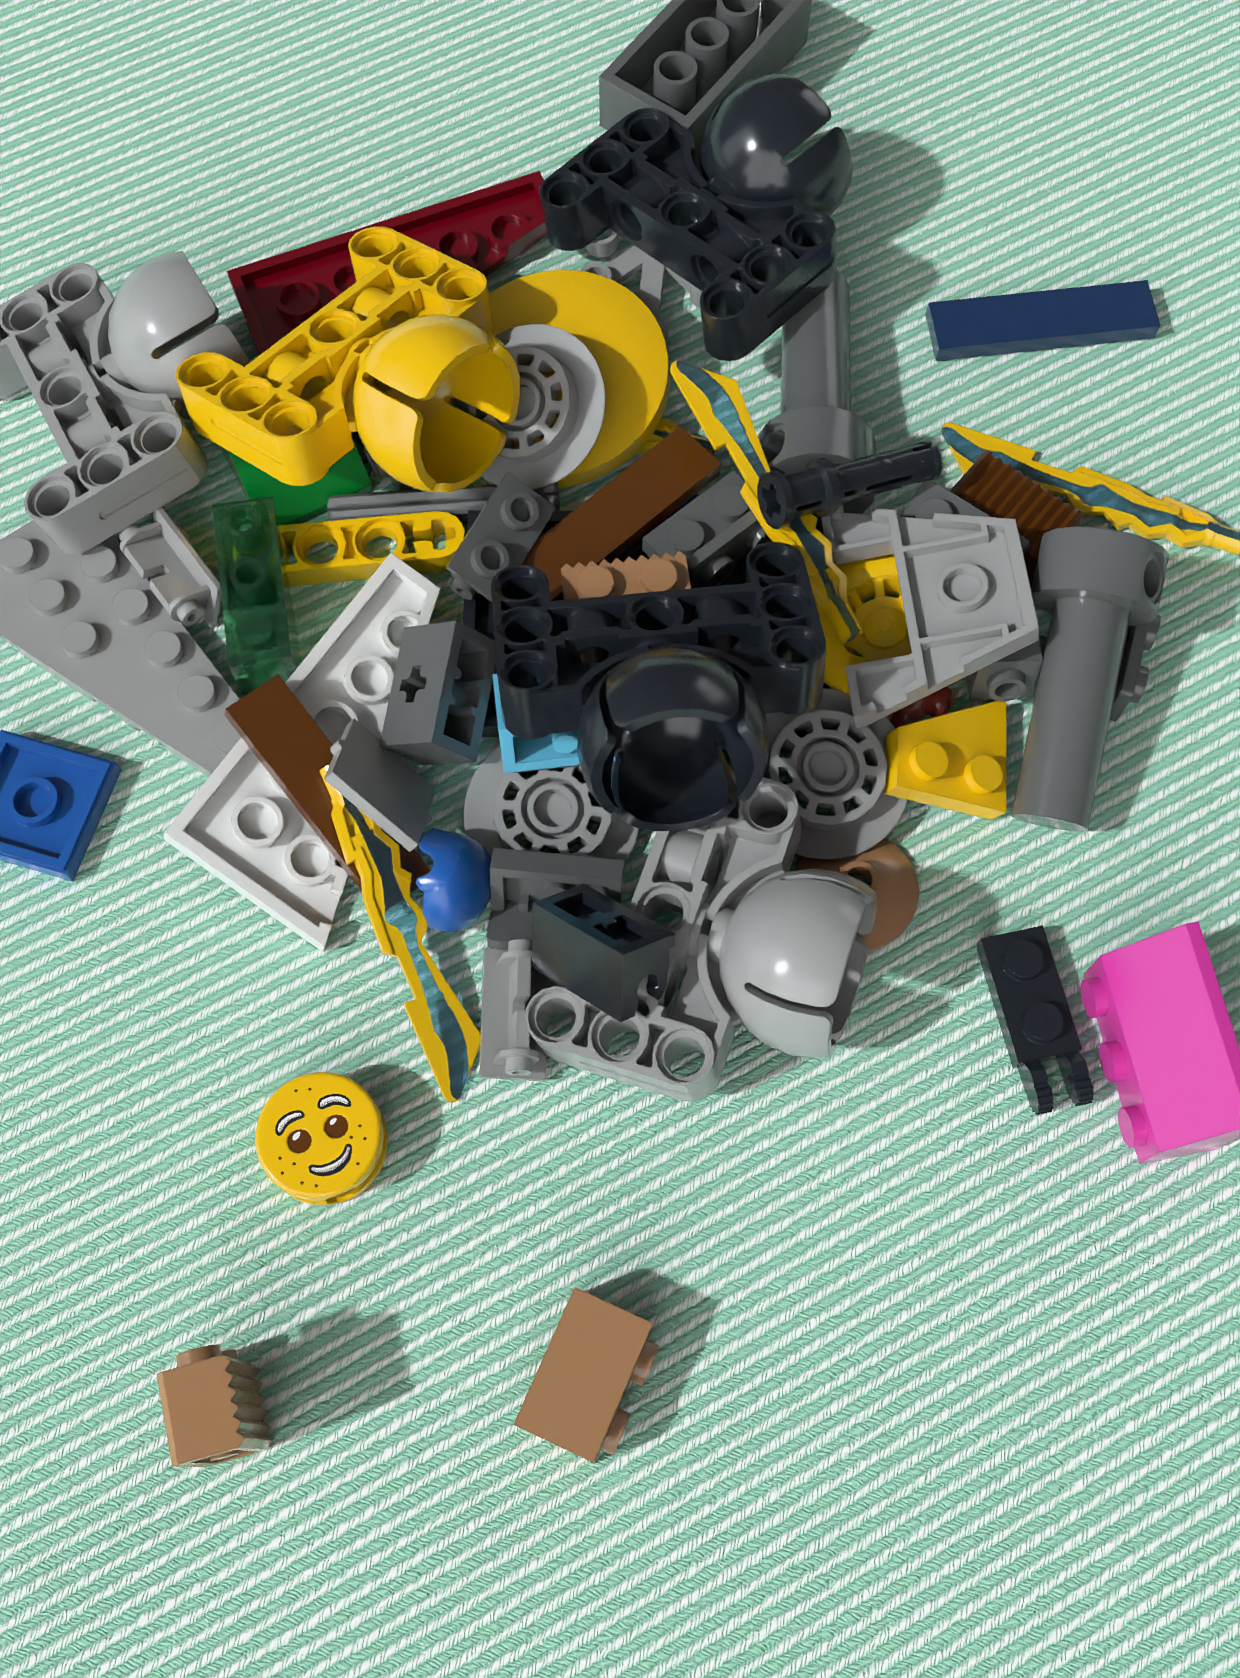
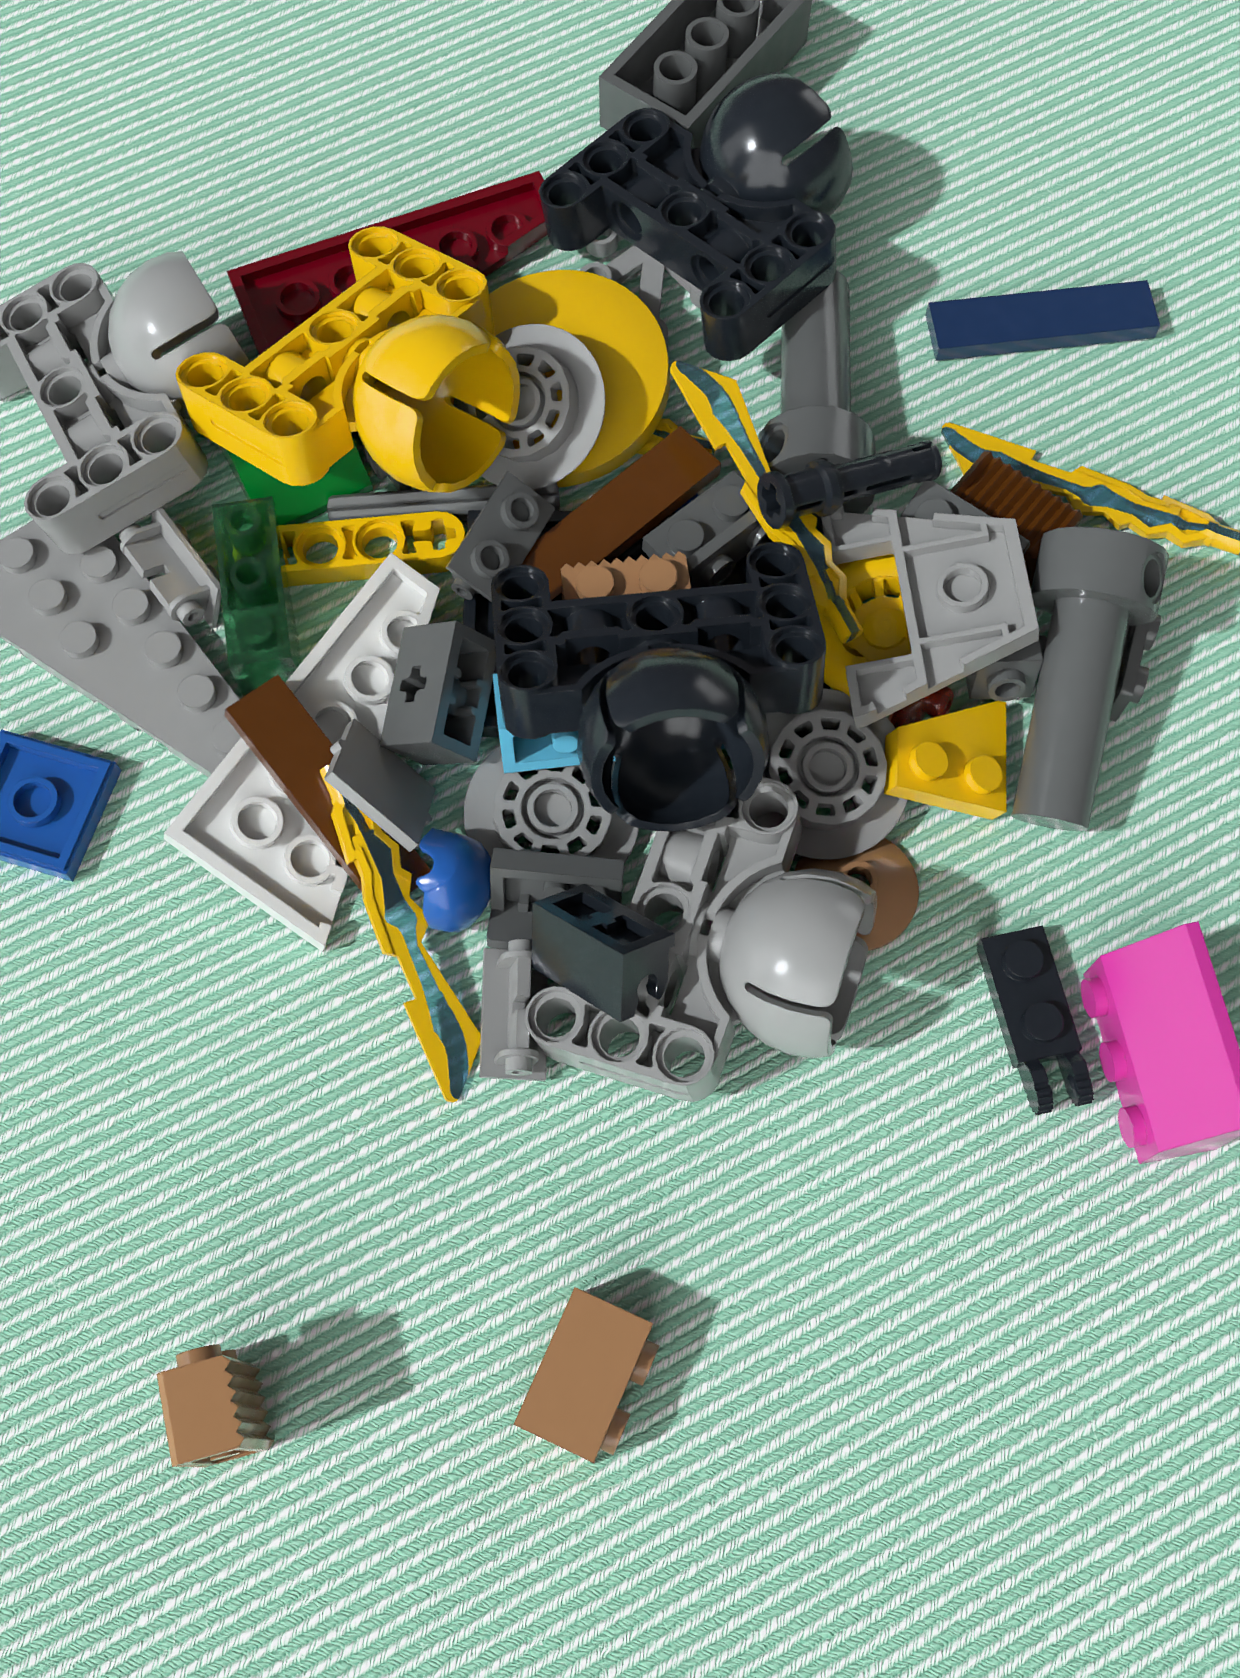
yellow head [255,1072,388,1206] -> none

